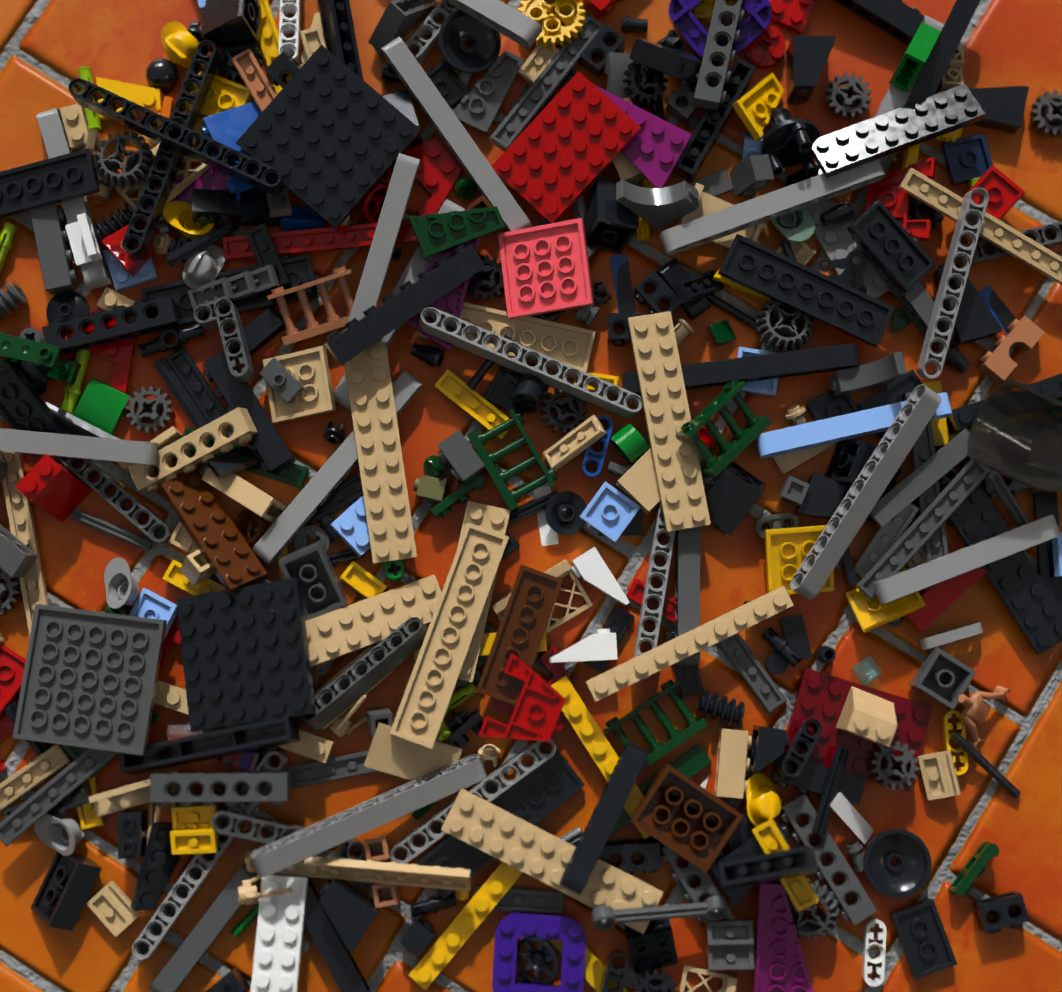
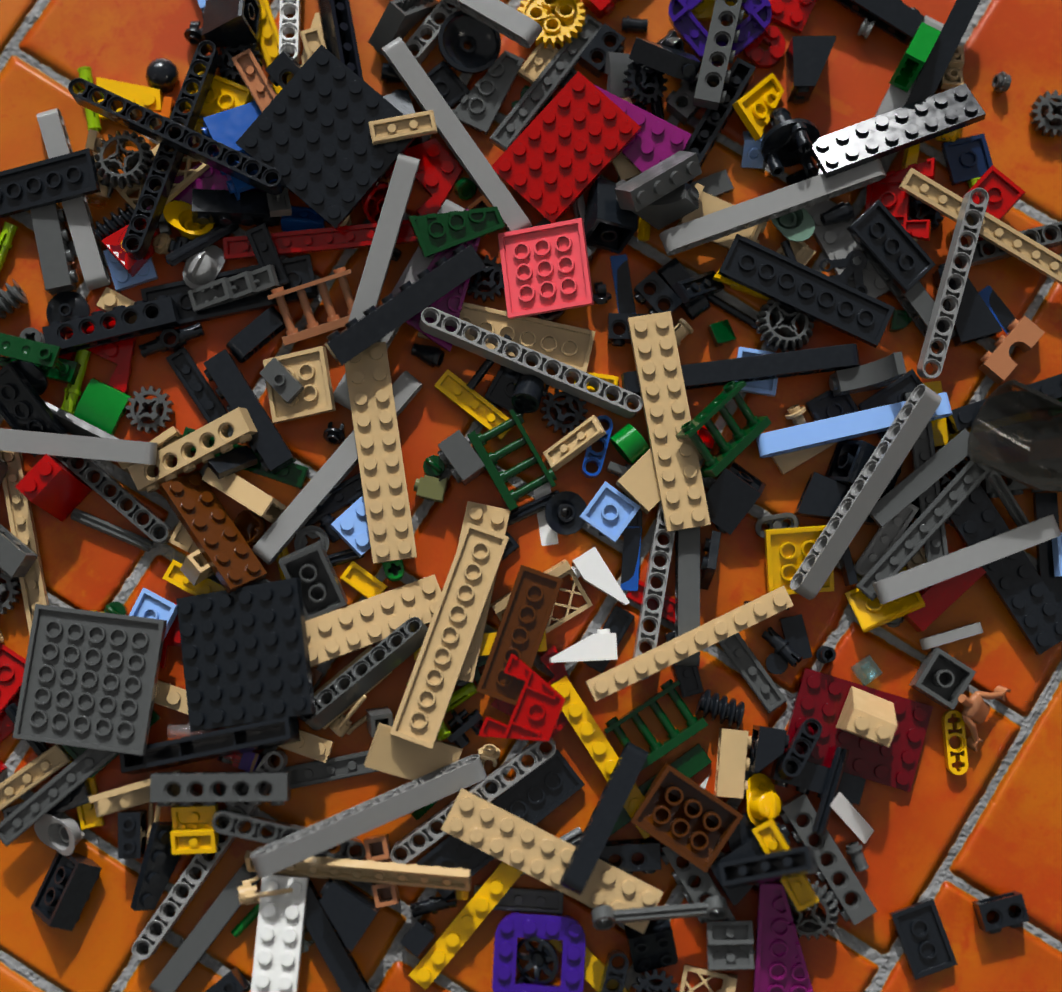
tan plate [60,104,89,150] -> none
white panel [65,213,102,266] -> none
tan plate [86,880,142,937] -> none
light grey piece [104,557,140,609] -> none
black axle [154,358,208,429] -> none
yellow piece [161,21,199,68] -> none
dark grey beam [193,298,254,383] -> none
dark green plate [430,475,485,519] -> none
dark grey wheel [574,306,600,327] -> none
dark grey brick [729,154,774,198] -> none
dark grey brick [777,476,810,507] -> none
dark grey gear [825,72,872,120] -> none
white beam [862,918,887,987] -> none
black dish [863,829,932,898] -> none
dark grey gear [869,740,920,790] -> none
tan plate [918,750,961,801] -> none
black cone [944,343,970,373] -> none
dark green plate [948,841,999,897] -> none
black bar [952,732,1021,798] -> none
black slope [969,86,1029,134] -> none
none -> tan tile [368,110,437,145]
none -> dark grey brick [615,150,702,212]
none -> black sticker [621,526,642,591]
none -> black wing [700,530,721,590]
none -> light grey bush [857,17,875,39]
none -> dark grey plate [992,71,1011,93]

